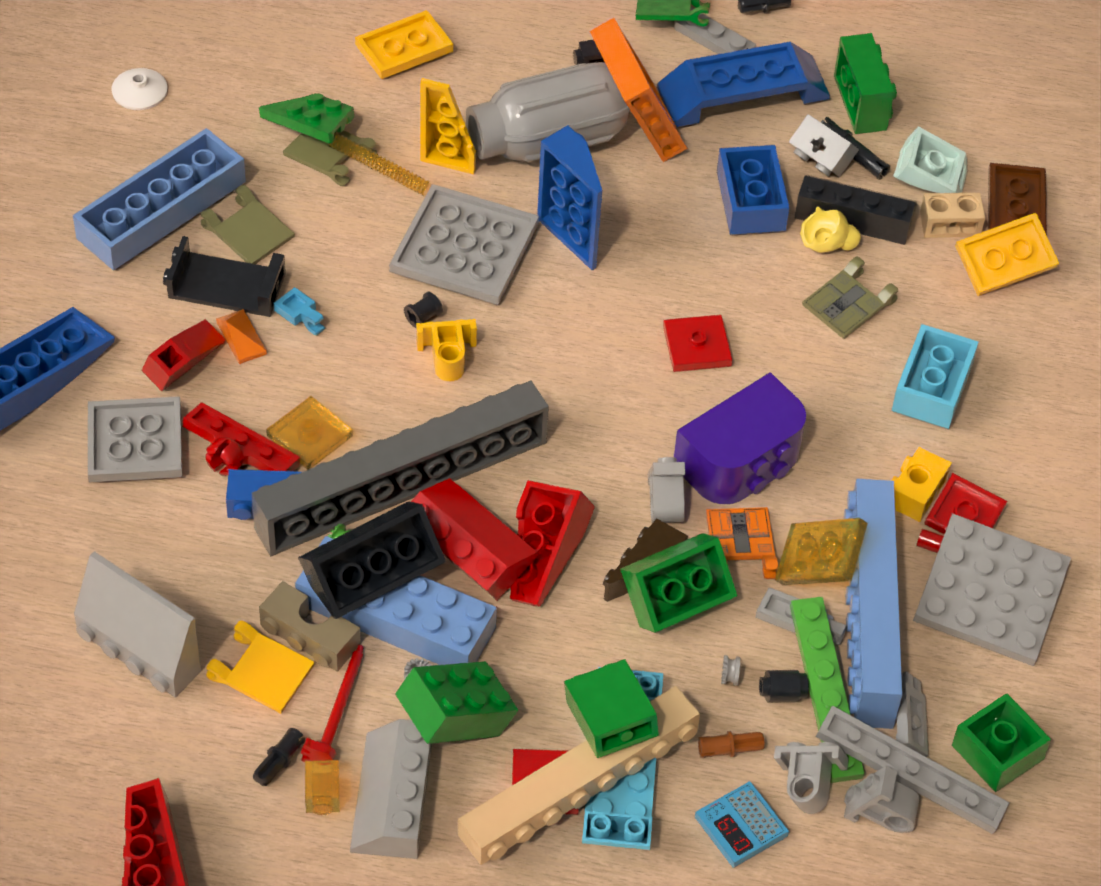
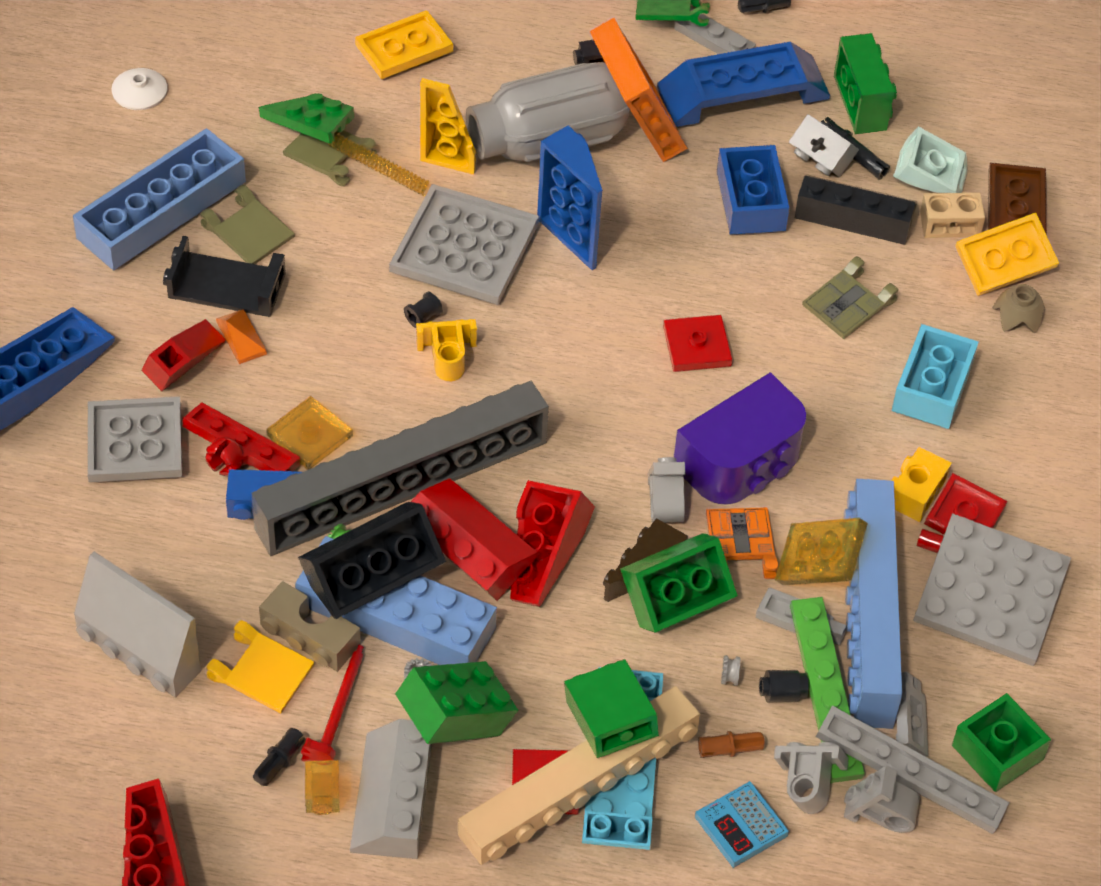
dark azure plate [274,287,325,336] -> none
light yellow piece [800,206,861,253] -> none
none -> dark tan piece [992,284,1045,333]

